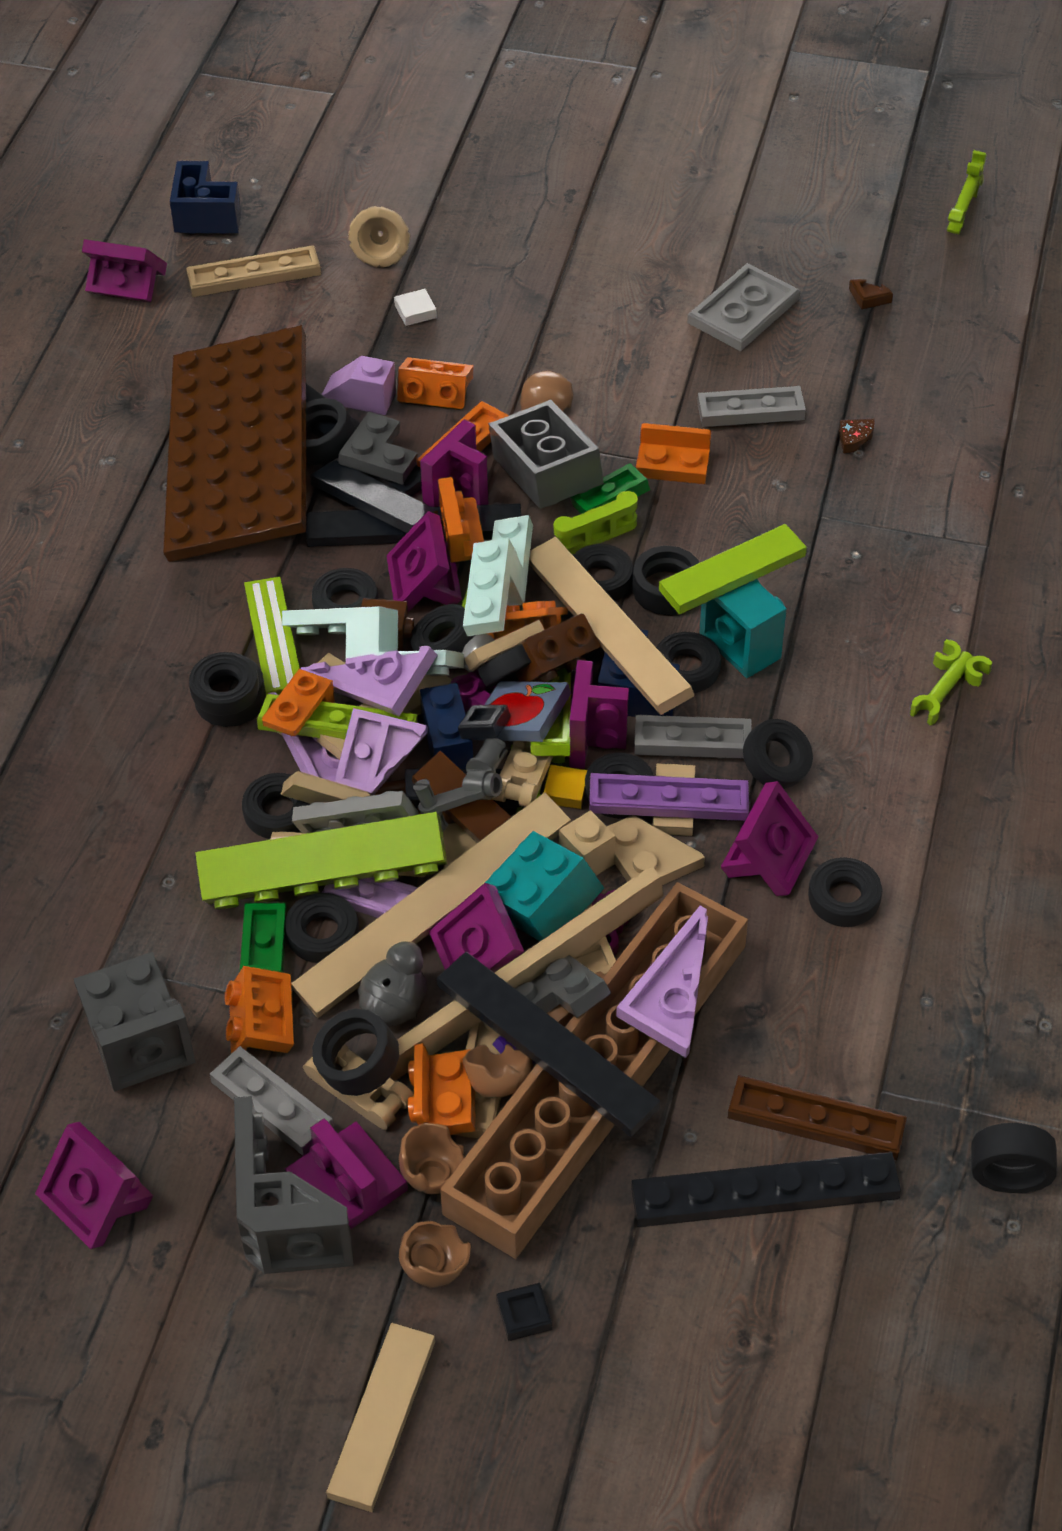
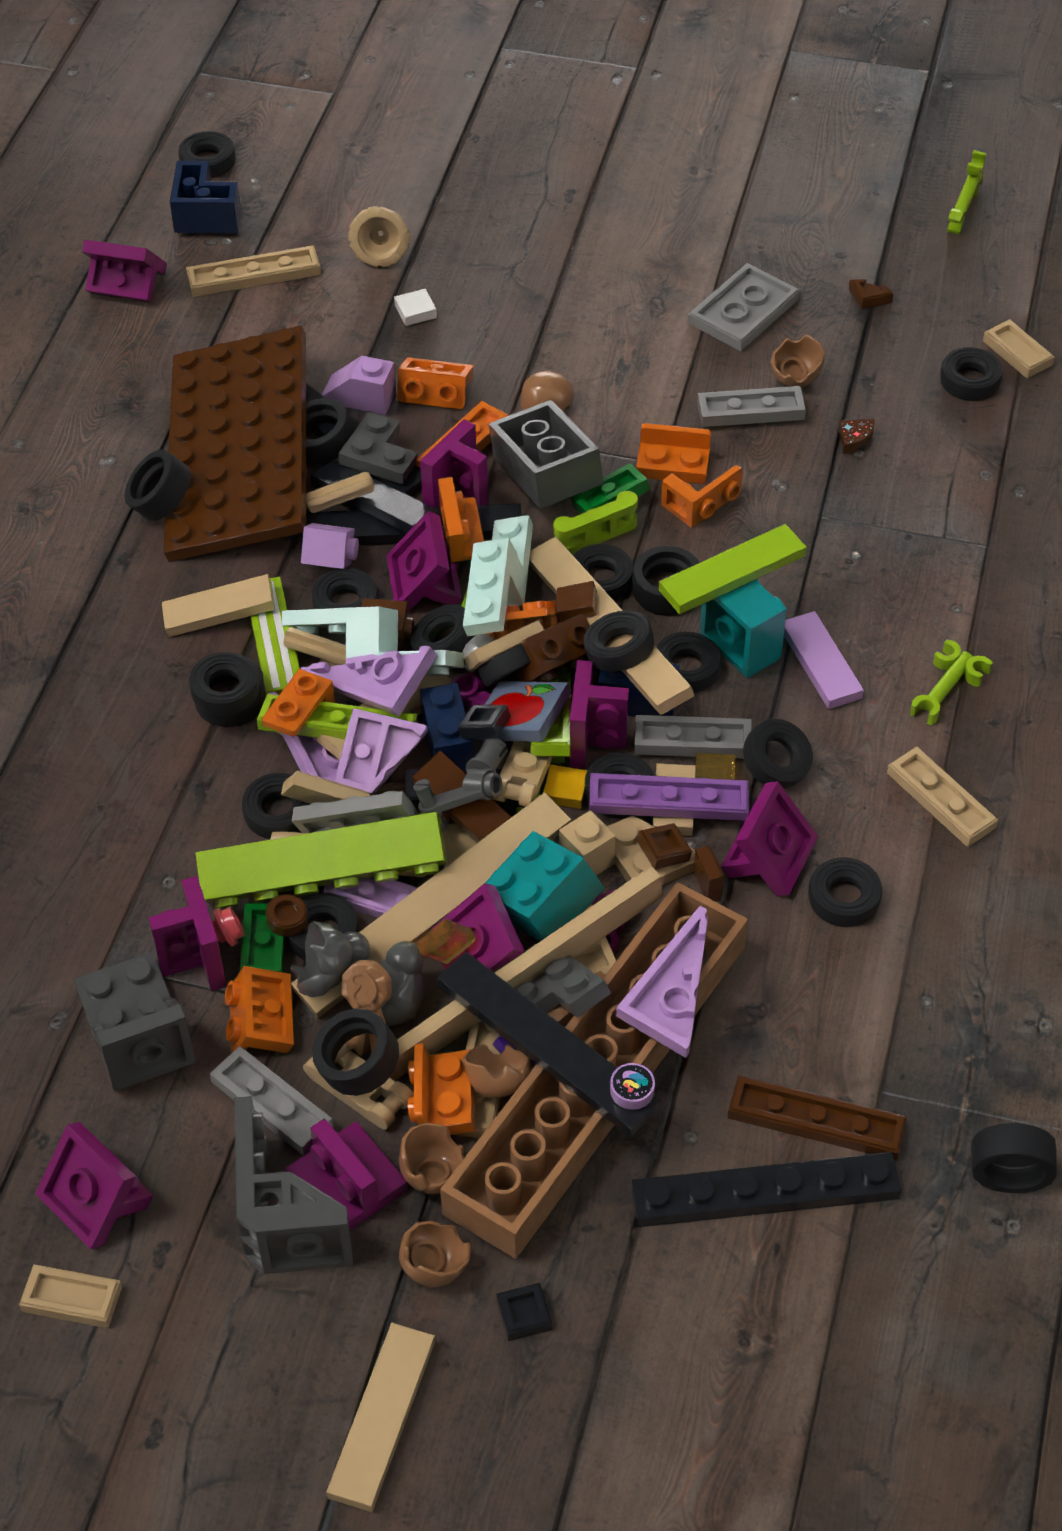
none -> tan tile [19,1264,122,1328]
none -> black tyre [124,450,191,521]
none -> magenta bracket [148,876,227,991]
none -> tan tile [162,574,275,637]
none -> black tyre [178,131,236,178]
none -> coral plate [212,907,245,947]
none -> reddish brown tile [266,894,307,937]
none -> tan axle [283,627,346,665]
none -> dark grey piece [291,921,370,997]
none -> lavender brick [301,523,359,569]
none -> tan axle [306,472,375,513]
none -> medium nougat piece [342,960,392,1056]
none -> clear yellow tile [416,919,476,964]
none -> reddish brown tile [556,581,597,622]
none -> black tyre [584,610,654,672]
none -> tile [610,1063,655,1110]
none -> reddish brown tile [637,823,692,869]
none -> orange bracket [661,465,743,528]
none -> reddish brown tile [693,846,724,901]
none -> clear yellow tile [695,753,735,780]
none -> medium nougat hair [770,335,825,388]
none -> lavender tile [784,611,864,710]
none -> tan tile [887,747,998,847]
none -> black tyre [940,347,1003,401]
none -> tan tile [983,319,1055,379]

